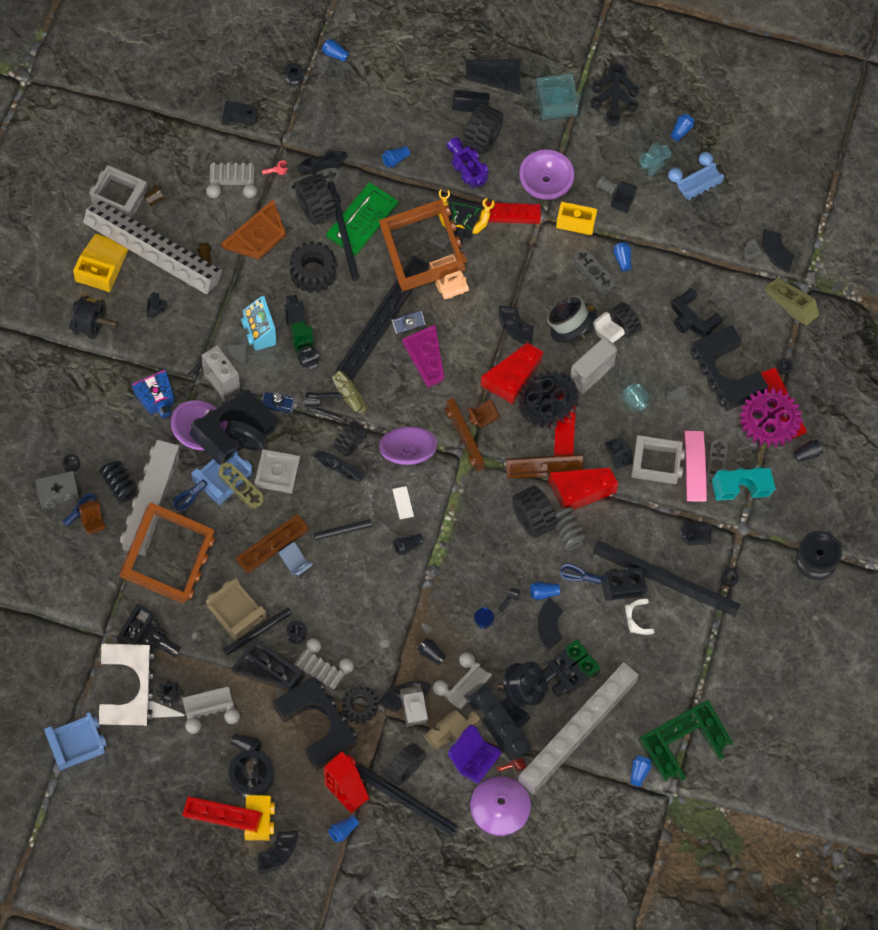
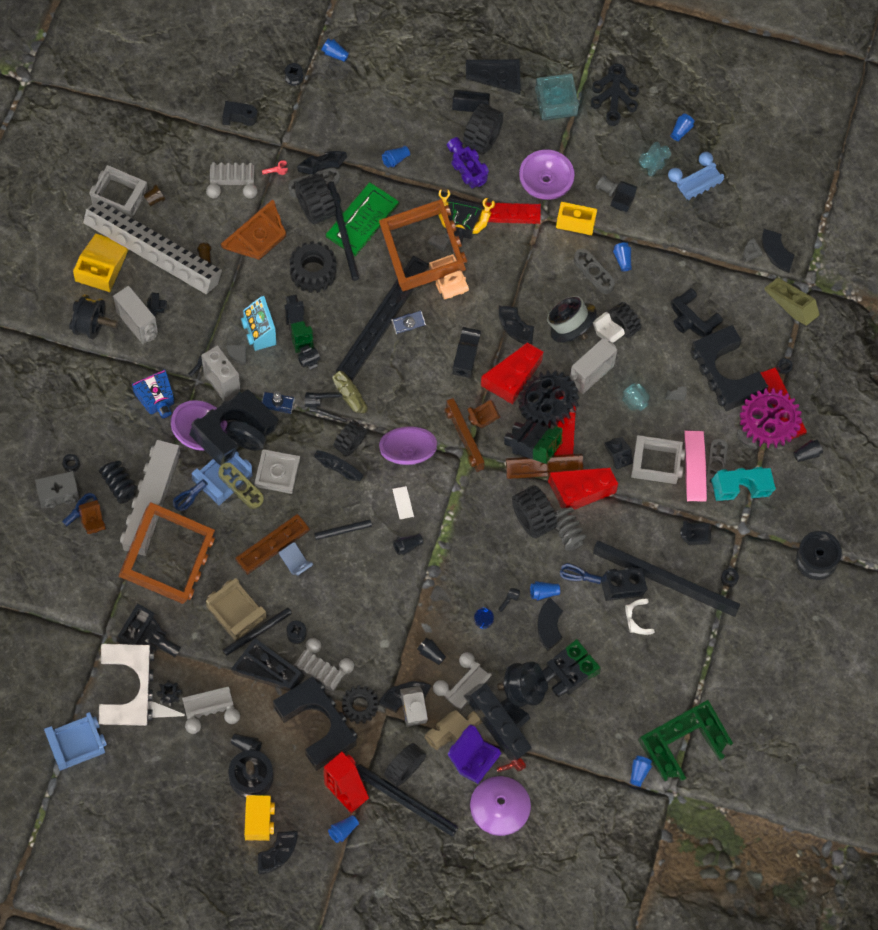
red tile [182,796,263,833] -> none
magenta wing [402,324,444,388] -> none
light grey brick [518,662,639,795] -> none
none -> light grey window [113,286,158,344]
none -> black piece [452,327,481,378]
none -> hips [504,419,563,464]

